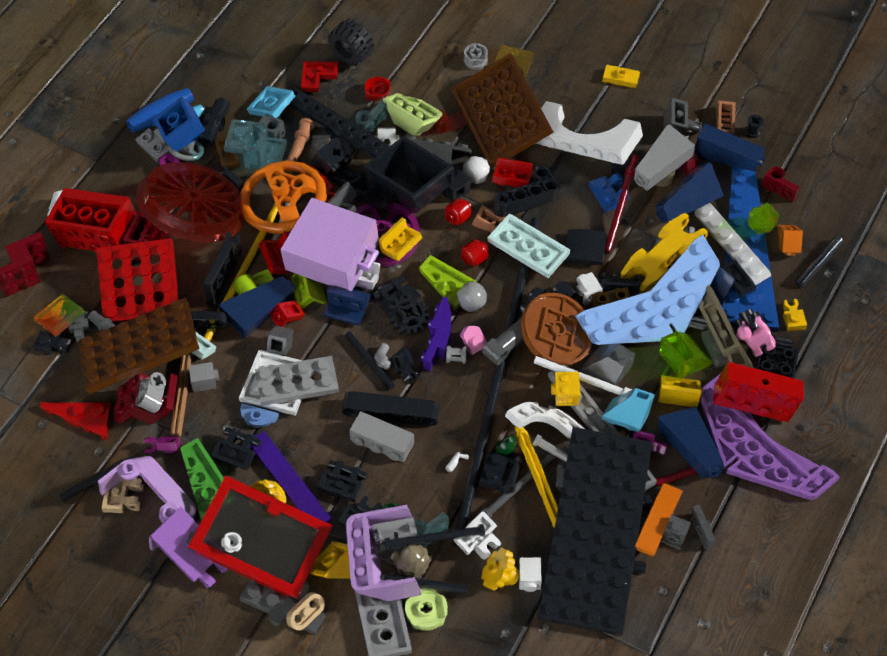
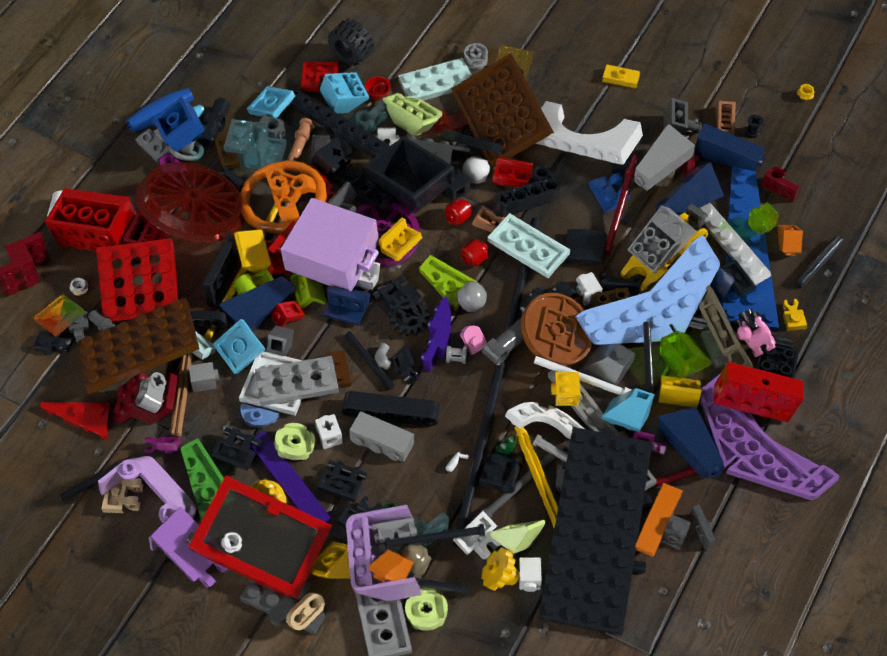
none -> white plate [70,278,88,295]
none -> medium azure plate [213,319,266,374]
none -> yellow slope [234,230,271,274]
none -> red plate [268,220,296,254]
none -> yellowish green plate [274,423,315,460]
none -> white brick [315,414,343,449]
none -> medium azure slope [320,72,369,114]
none -> reddish brown plate [326,350,351,388]
none -> orange slope [368,550,414,582]
none -> light aqua plate [398,58,472,101]
none -> black beam [440,129,503,155]
none -> yellowish green slope [490,520,545,554]
none -> light grey slope [628,205,696,273]
none -> black bar [643,322,655,398]
none -> dark grey plate [686,204,706,229]
none -> yellow plate [797,84,814,100]

